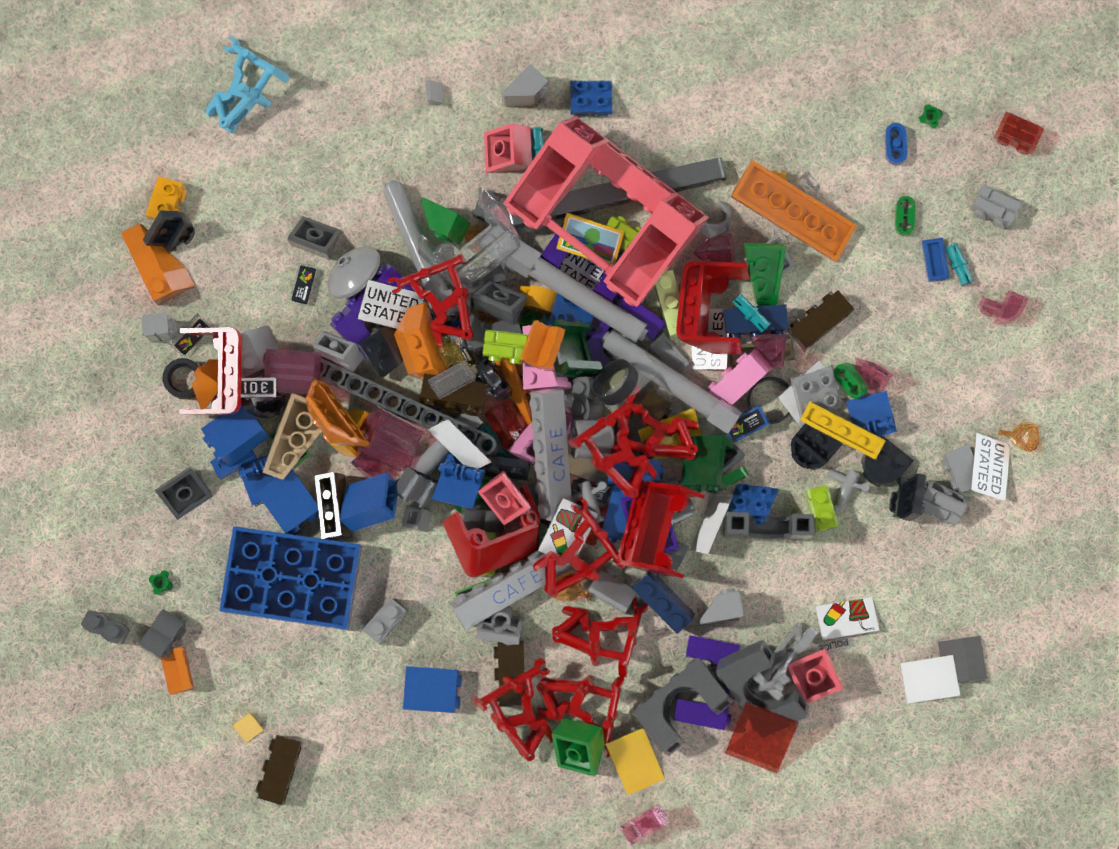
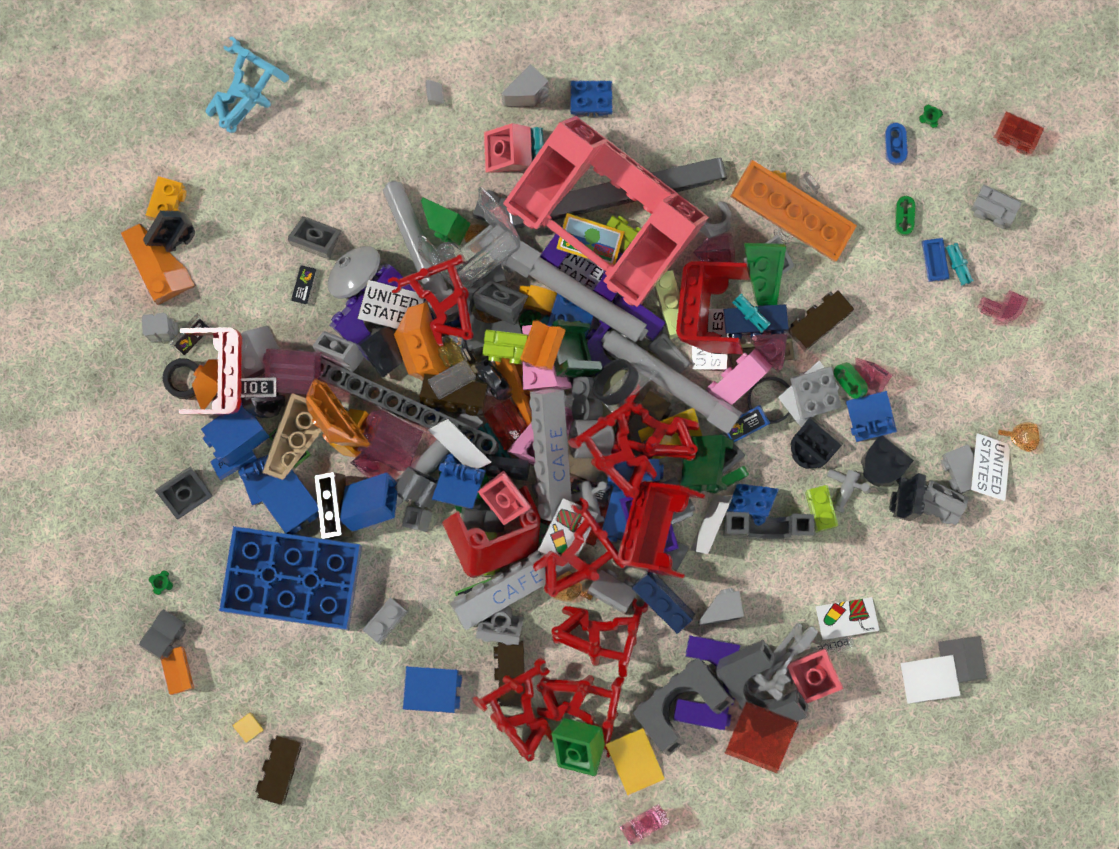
dark grey brick [81,610,130,644] -> none
yellow tile [800,401,886,460] -> none

